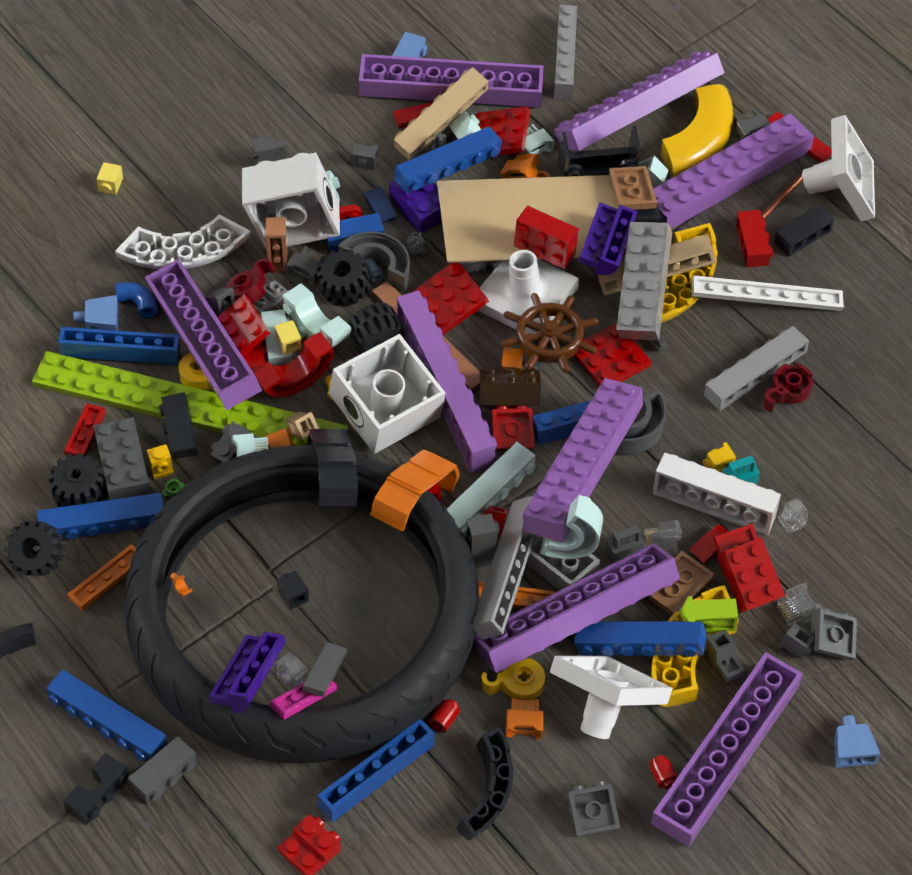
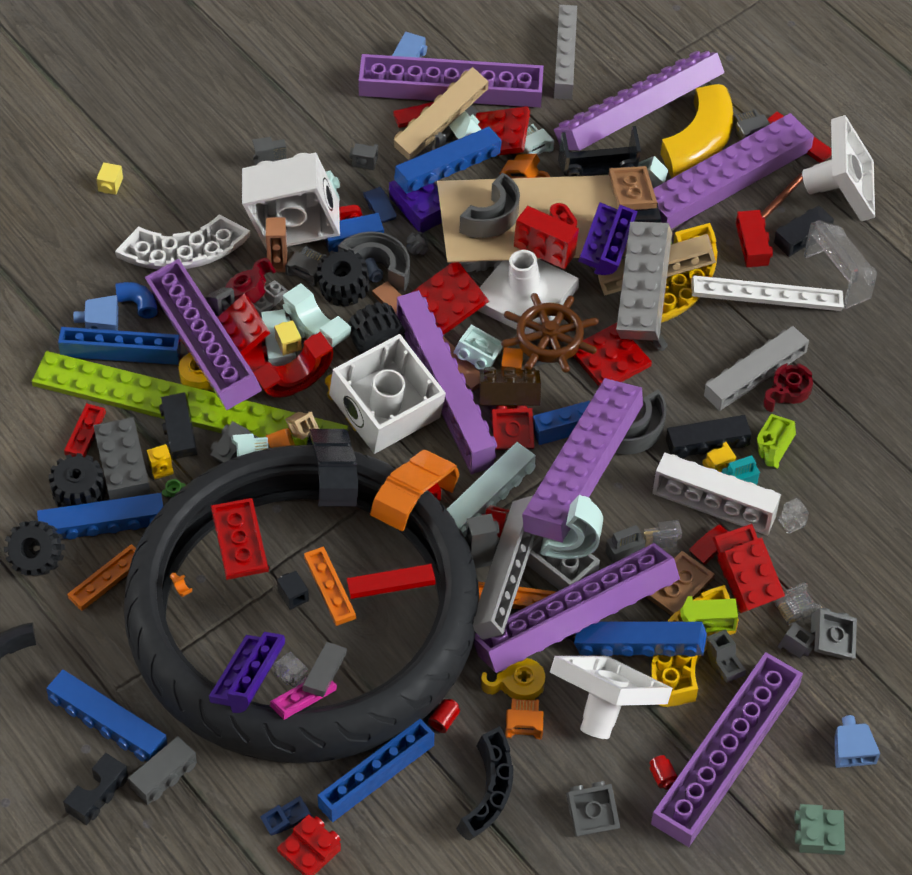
none -> red tile [211,498,269,580]
none -> dark blue slope [260,796,312,836]
none -> orange plate [304,546,356,626]
none -> red tile [347,564,436,599]
none -> light aqua plate [453,324,503,370]
none -> dark grey brick [459,173,520,238]
none -> red plate [549,203,577,227]
none -> black brick [666,415,752,458]
none -> lime piece [757,414,796,469]
none -> sand green plate [794,804,845,855]
none -> clear windscreen [804,220,877,309]

